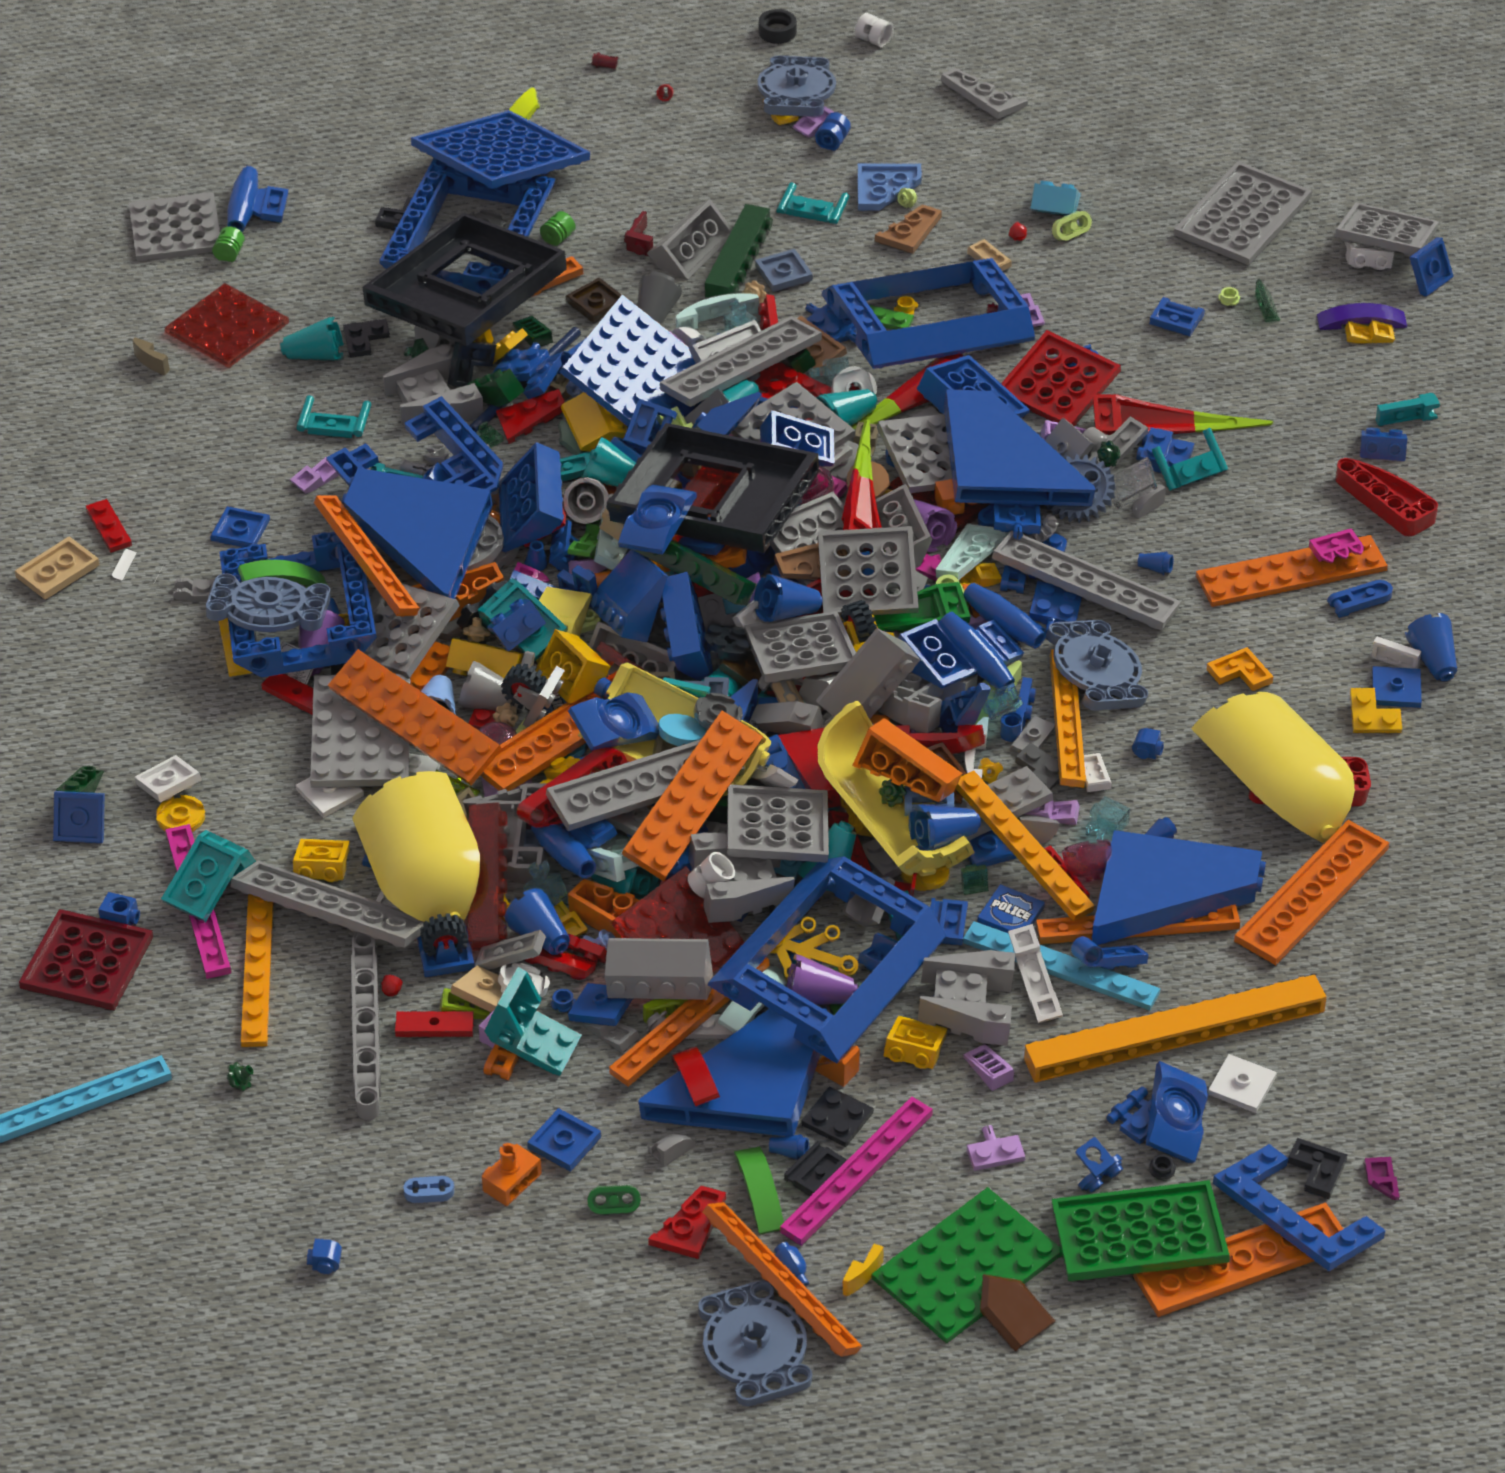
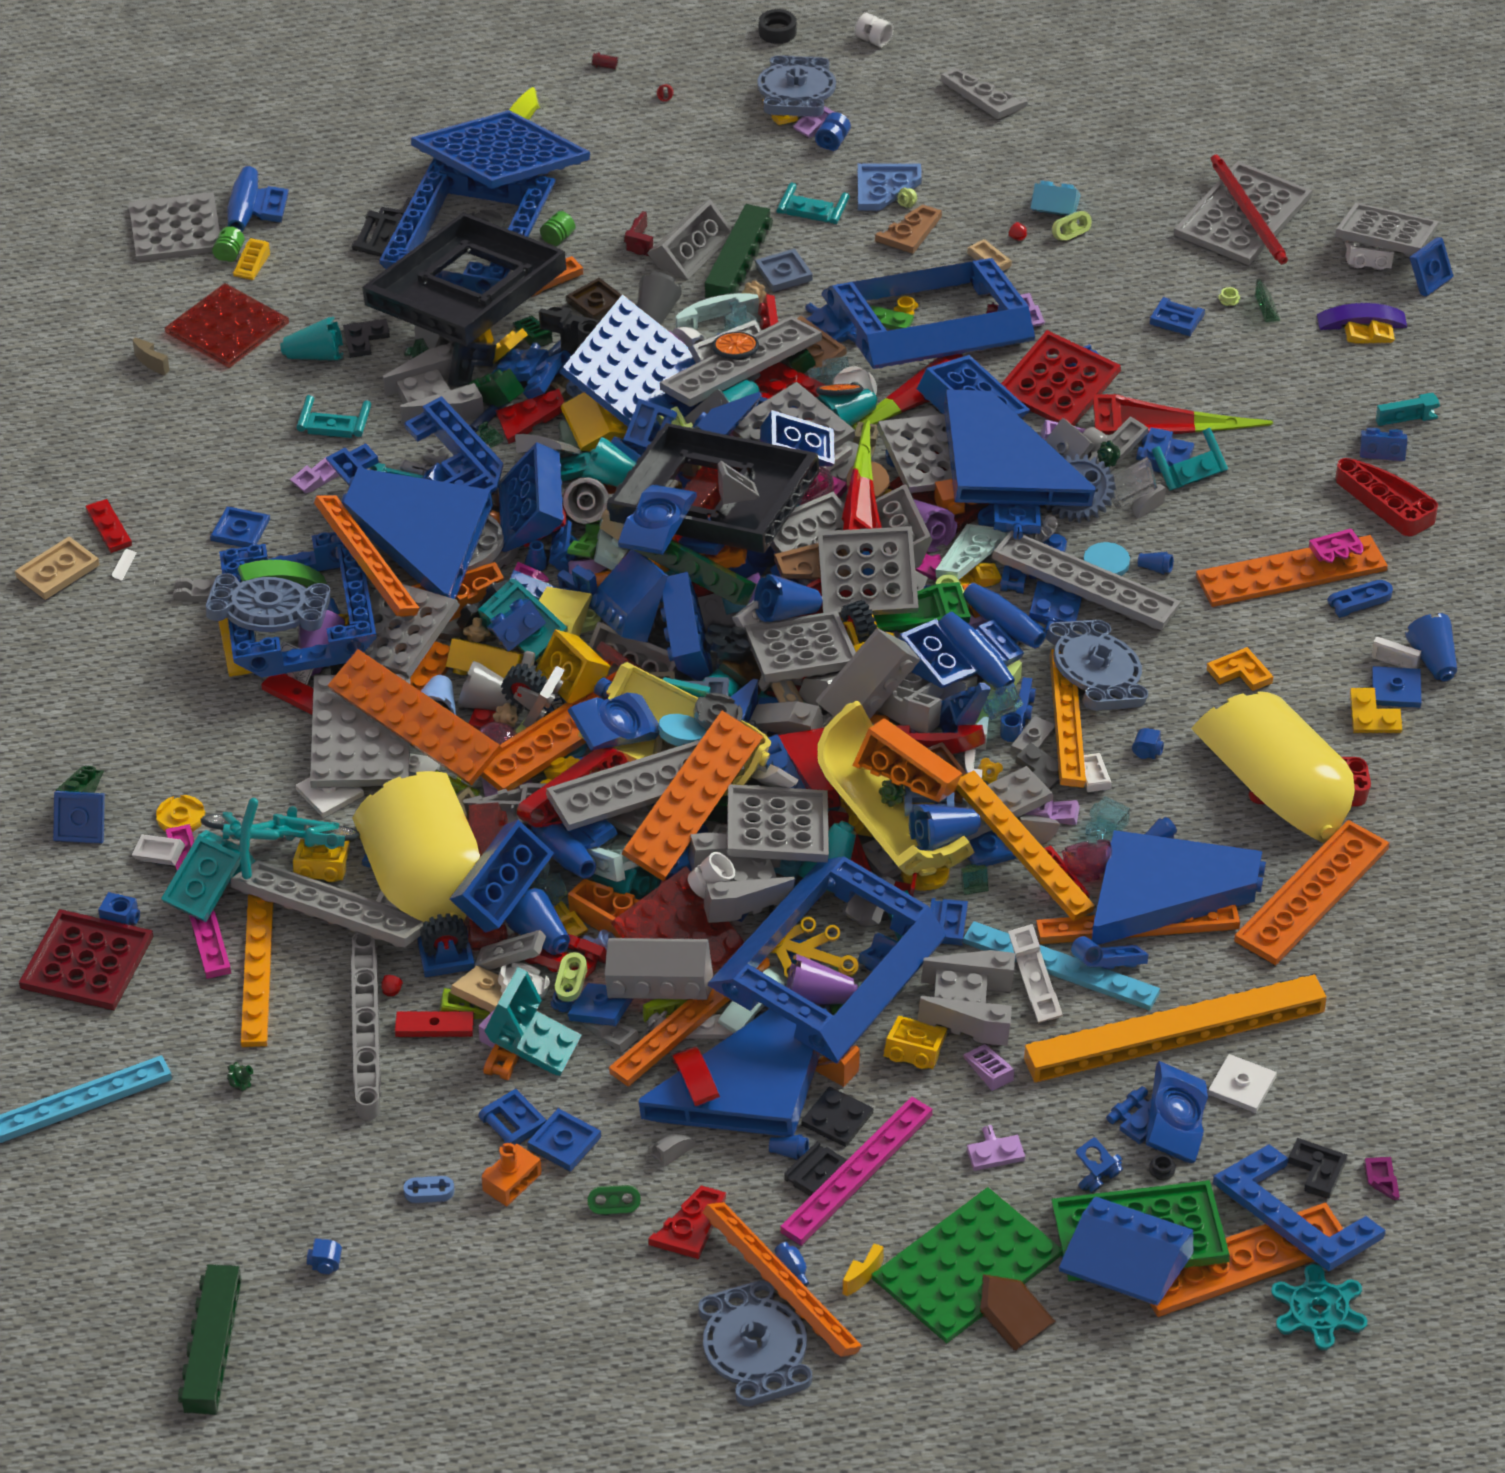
white plate [135,755,202,802] -> none
bright green slope [734,1146,784,1235] -> none
tile [977,884,1045,933] -> none
none -> white tile [132,834,185,866]
none -> dark green brick [178,1264,242,1415]
none -> teal piece [200,798,360,880]
none -> yellow slope [233,238,270,280]
none -> black plate [351,210,401,257]
none -> blue brick [449,820,554,933]
none -> blue plate [478,1089,547,1145]
none -> light grey slope [515,434,583,457]
none -> black plate [539,307,600,356]
none -> yellowish green plate [555,953,587,1002]
none -> orange wheel [712,332,759,359]
none -> light grey slope [718,461,759,504]
none -> black wheel [816,384,863,396]
none -> blue slope [1059,1196,1193,1306]
none -> medium azure tile [1084,542,1130,576]
none -> red piece [1210,154,1288,265]
none -> teal plate [1271,1264,1368,1351]

